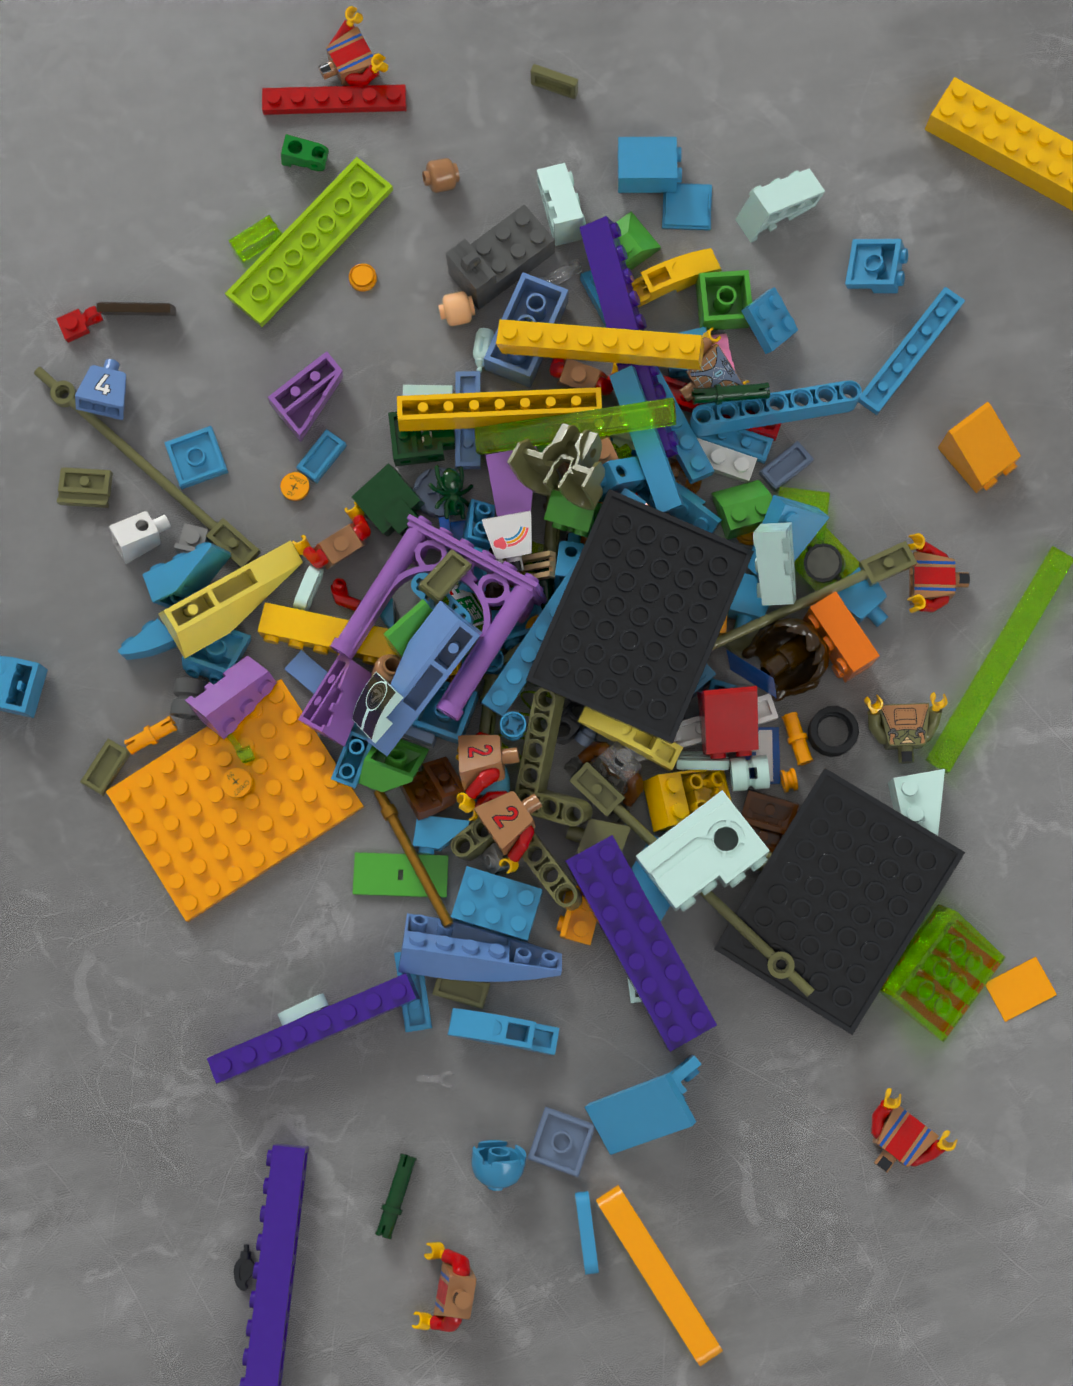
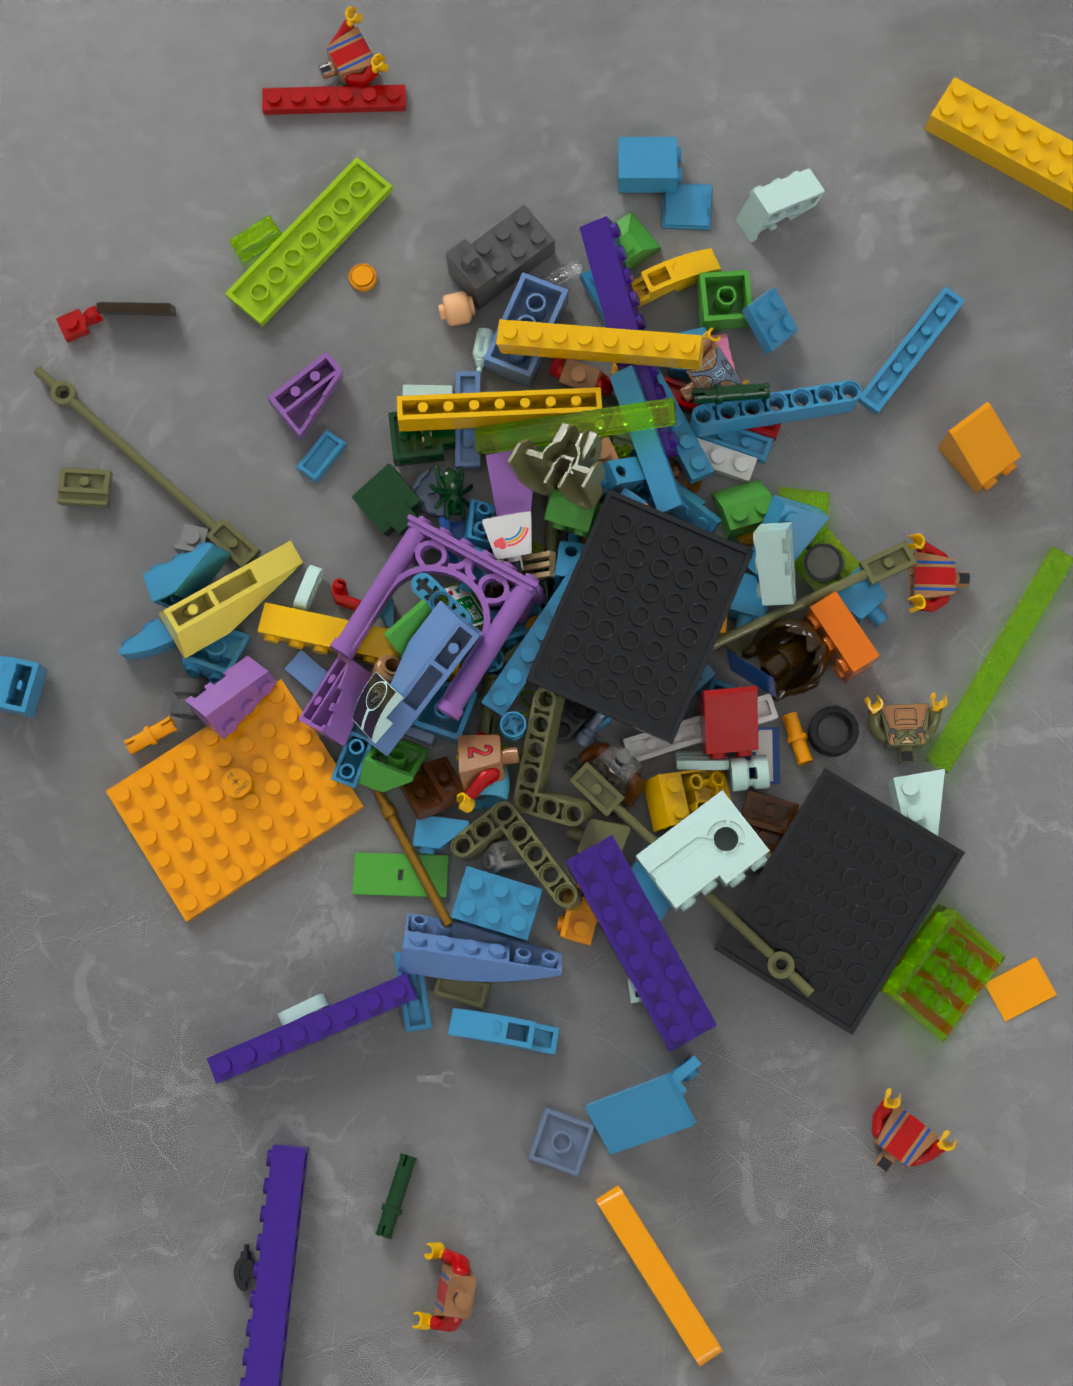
medium blue torso [75,359,126,420] -> none
olive tile [80,738,130,796] -> none
white torso [109,511,171,564] -> none
dark azure tile [164,426,229,489] -> none
clear neon green hand [227,733,255,763] -> none
light orange piece [280,472,310,501] -> none
green leg [281,134,329,171] -> none
torso [292,502,371,570] -> none
olive tile [418,549,472,604] -> none
medium nougat head [422,158,460,193] -> none
medium nougat torso [469,791,542,874] -> none
dark azure cylinder [471,1140,526,1191] -> none
olive tile [530,64,578,99] -> none
light aqua wedge [537,163,586,246] -> none
dark azure beam [575,1191,599,1275] -> none
light yellow slope [577,707,683,771] -> none
sand blue tile [759,441,814,492] -> none
light orange bush [780,768,798,793] -> none
dark azure plate [845,239,909,293] -> none

